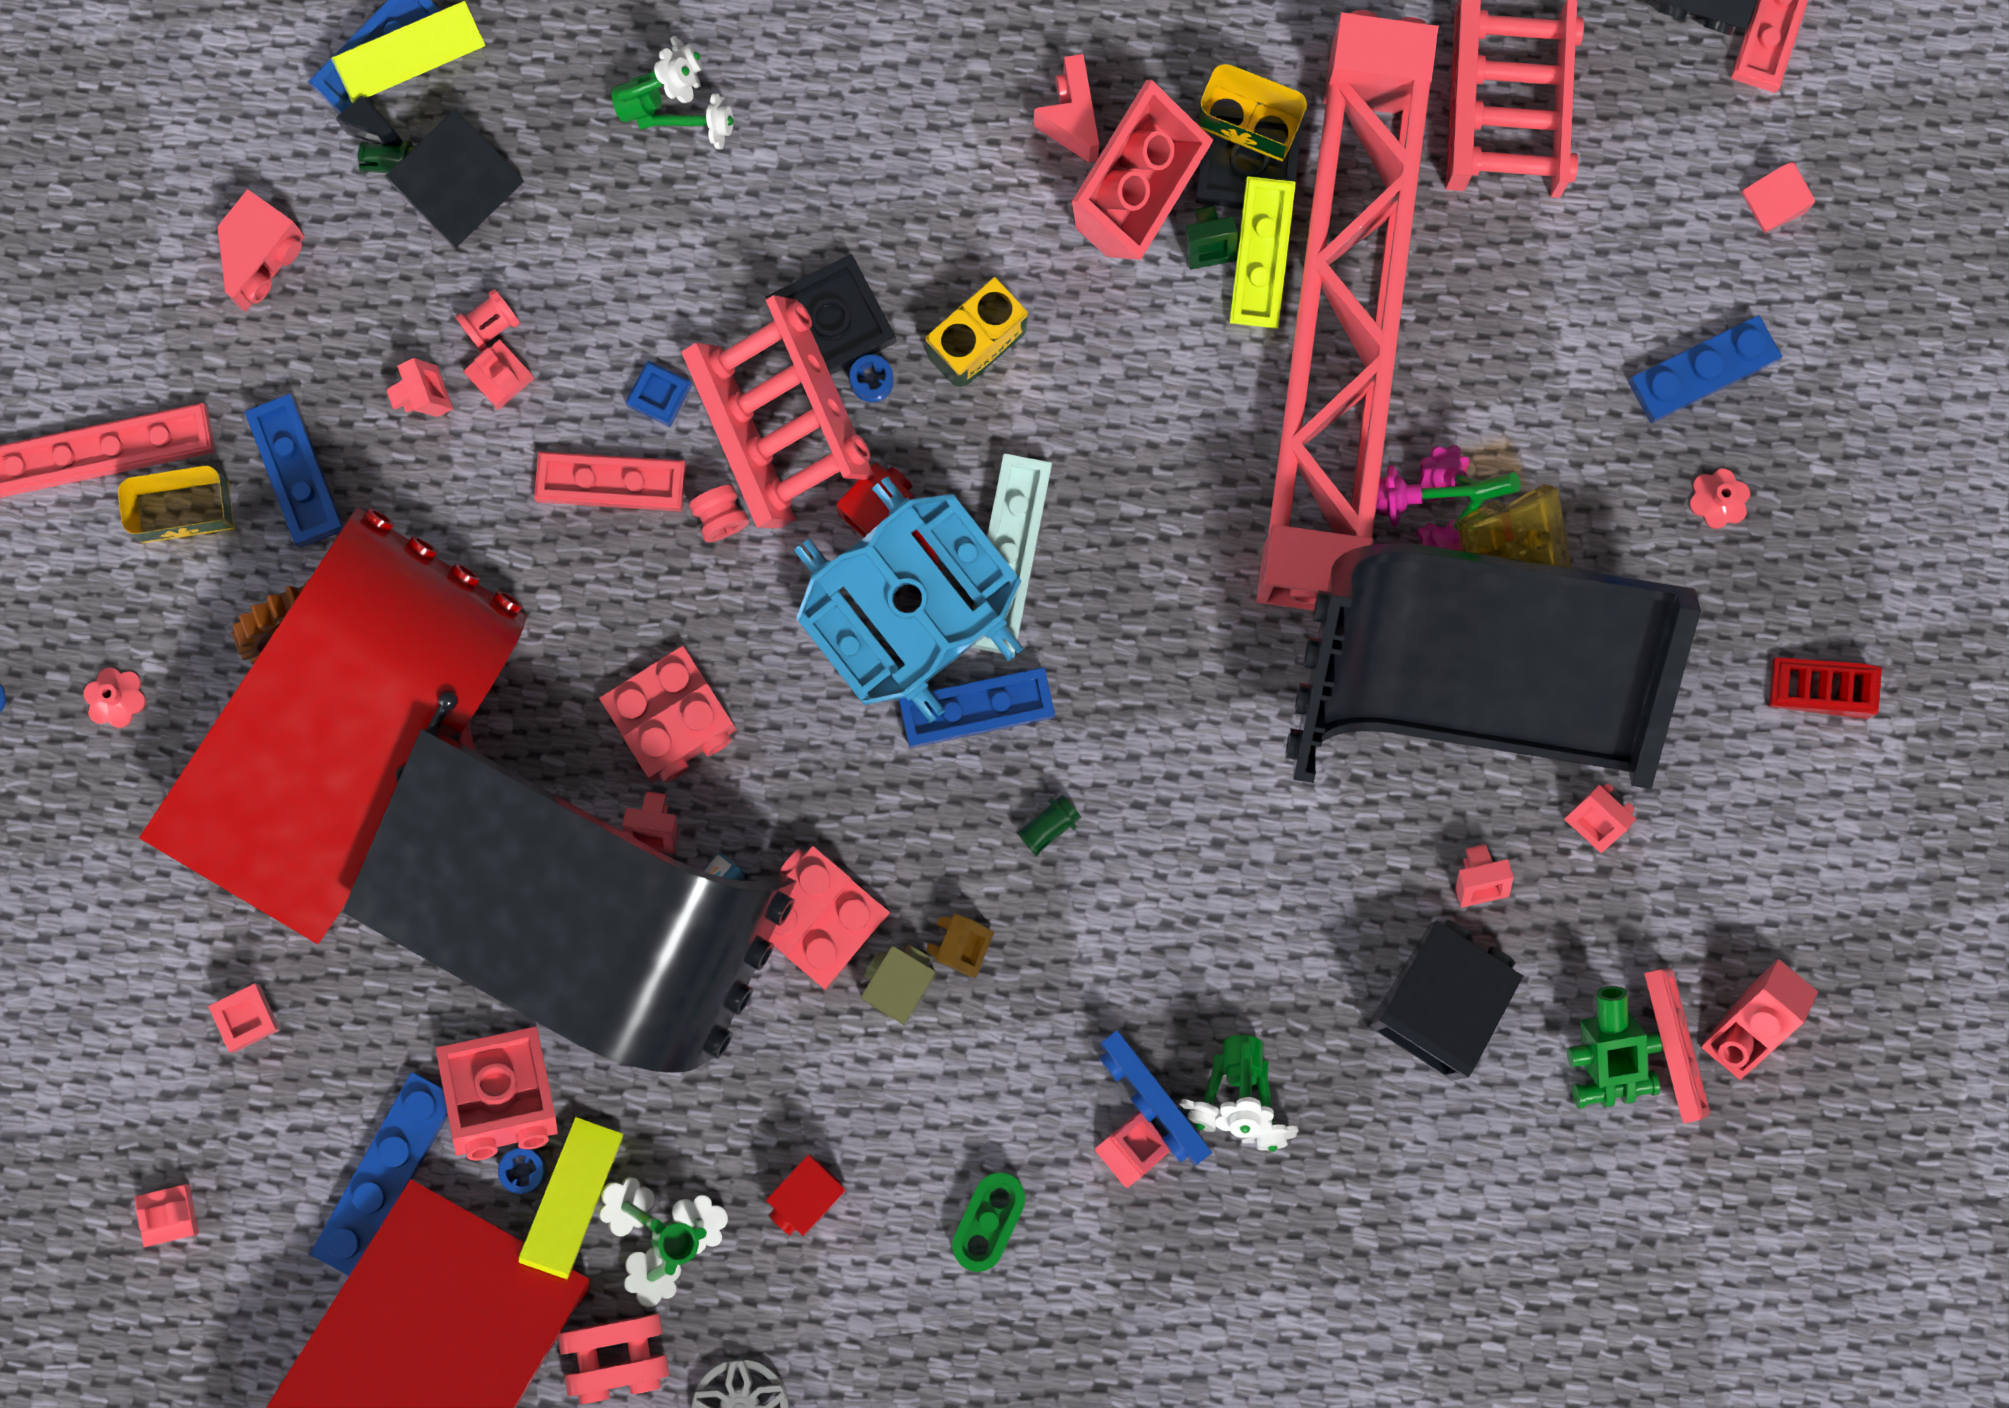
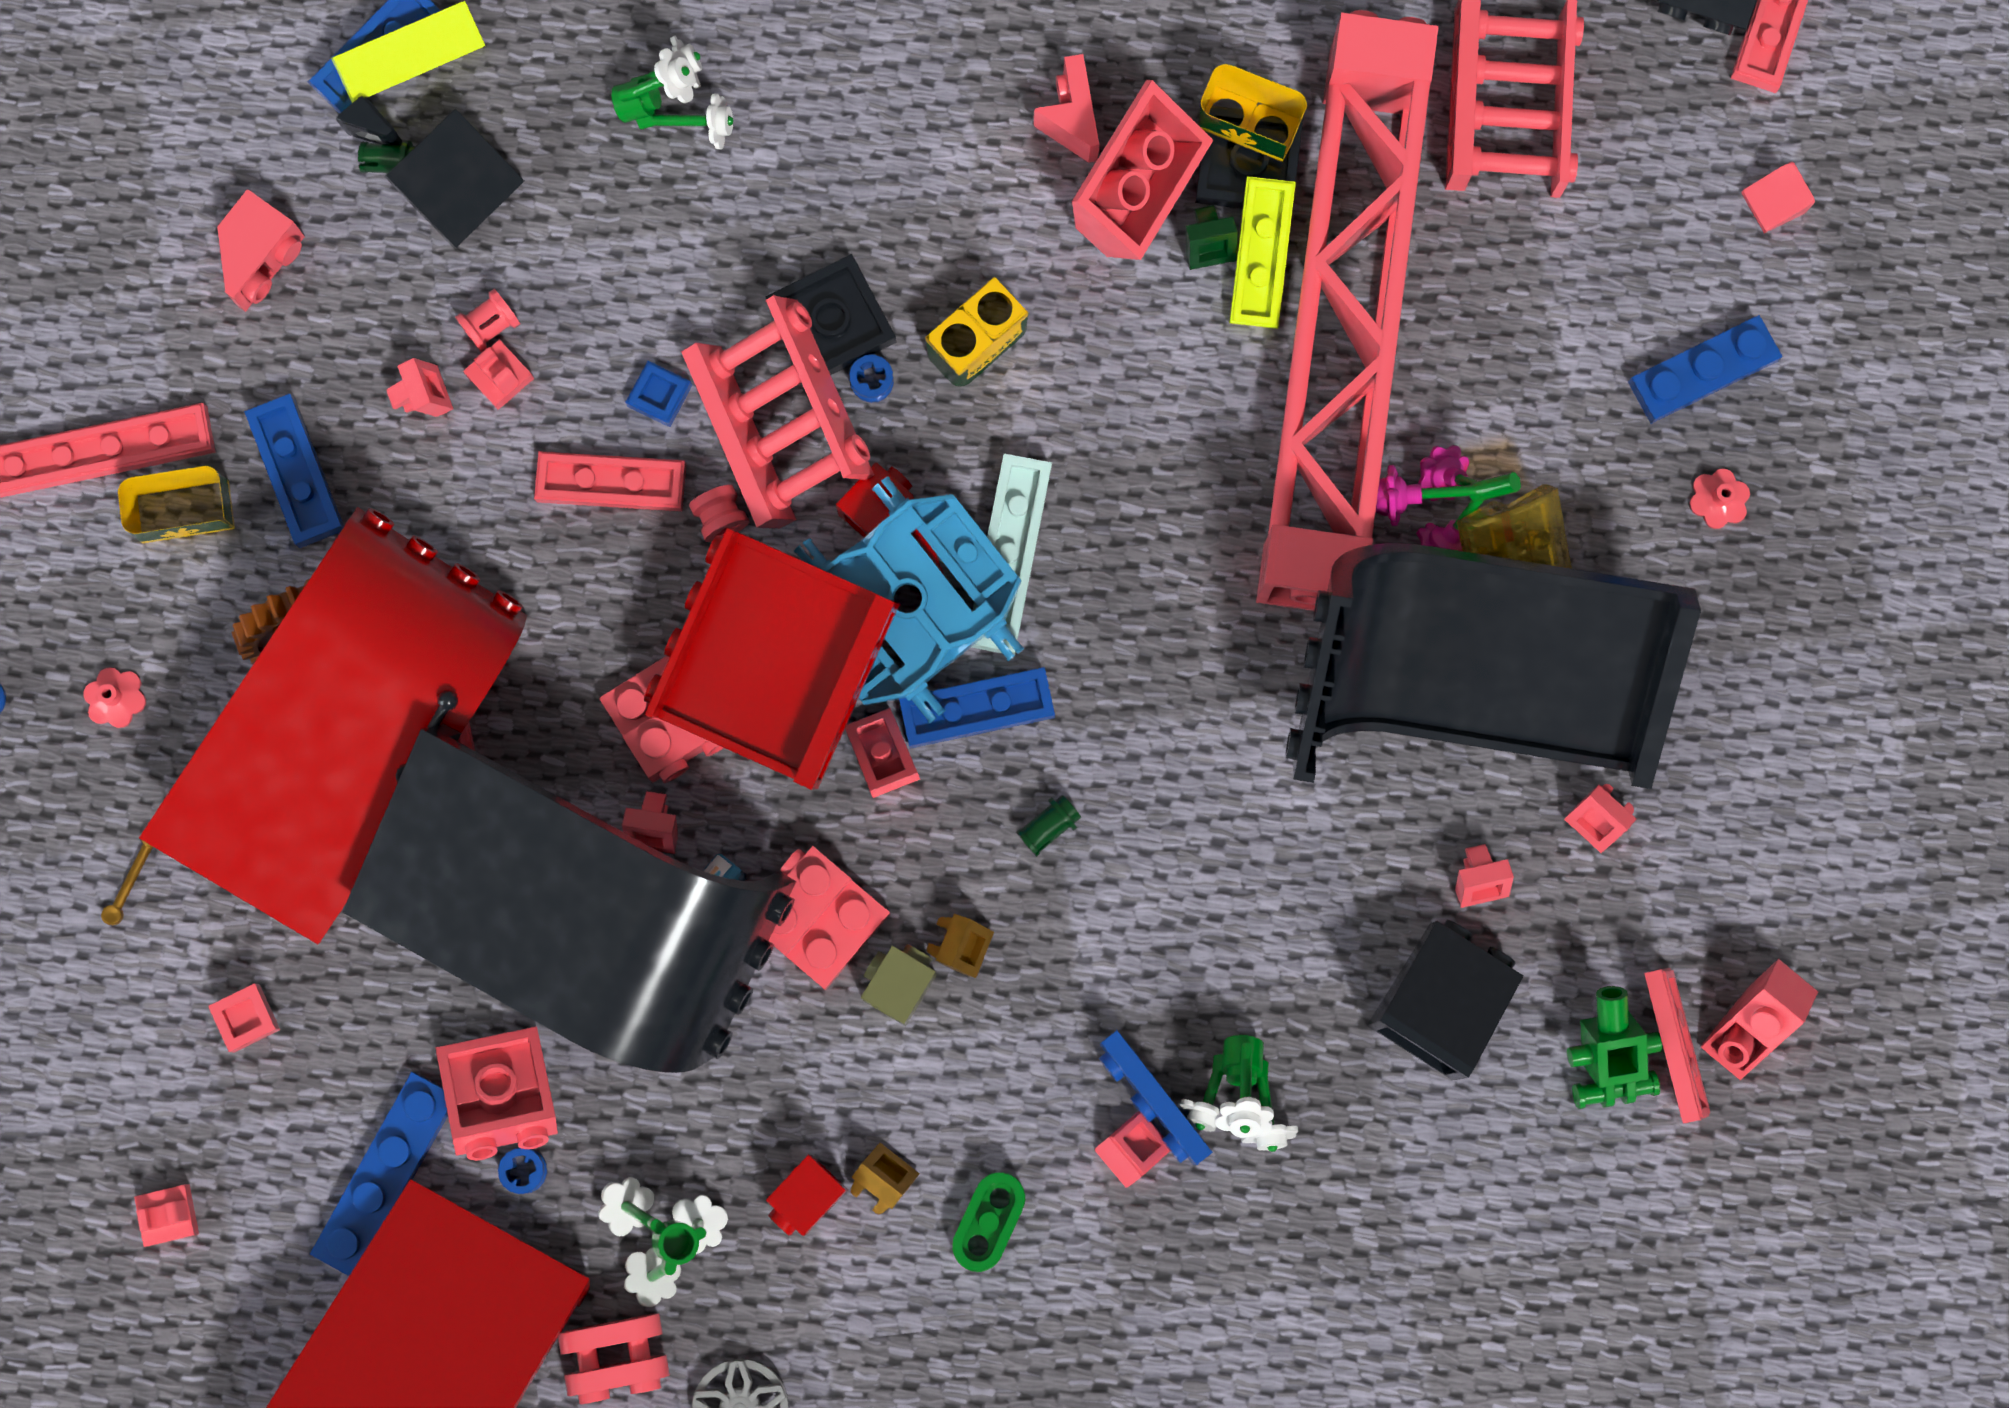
neon yellow tile [519,1117,623,1280] -> none
red slope [1769,657,1882,719] -> none
none -> pearl gold hinge [101,840,154,925]
none -> red panel [644,528,900,790]
none -> coral slope [845,708,920,798]
none -> pearl gold tile [851,1143,920,1215]

